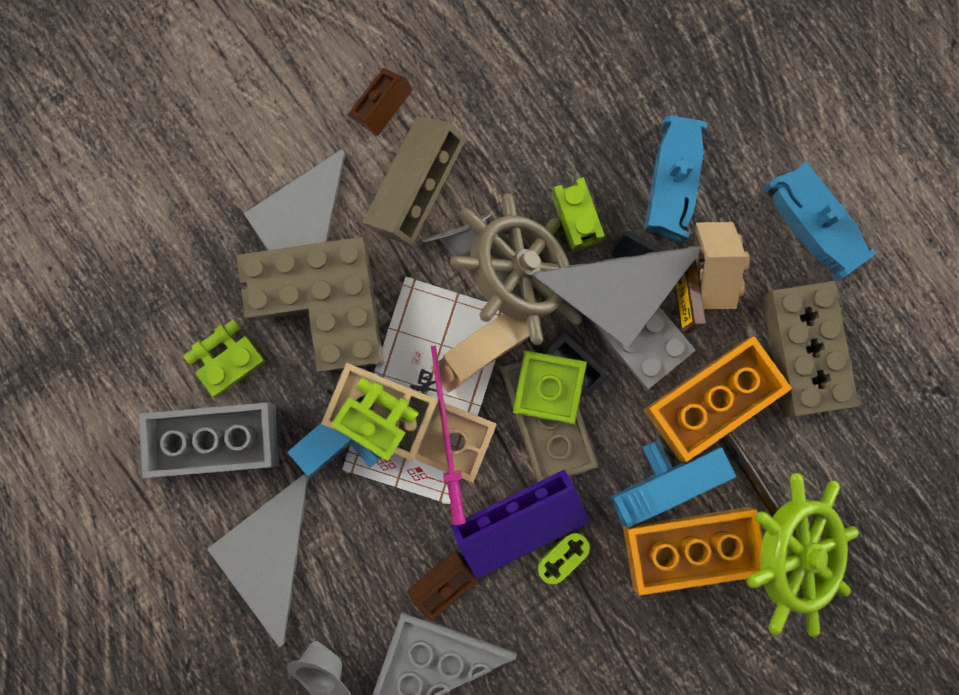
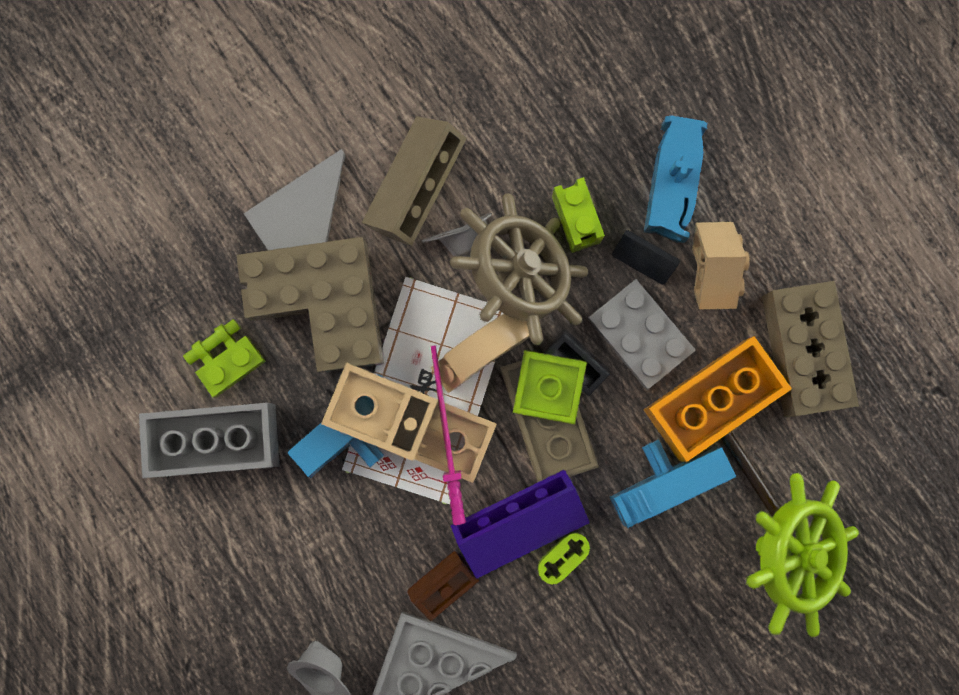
light grey tile [207,474,309,648] -> none
lime plate [331,377,419,461] -> none
reddish brown slope [347,68,412,136] -> none
light grey tile [533,246,701,348] -> none
light orange brick [623,507,763,595] -> none
reddish brown tile [675,264,706,333] -> none
dark azure piece [763,161,876,282] -> none

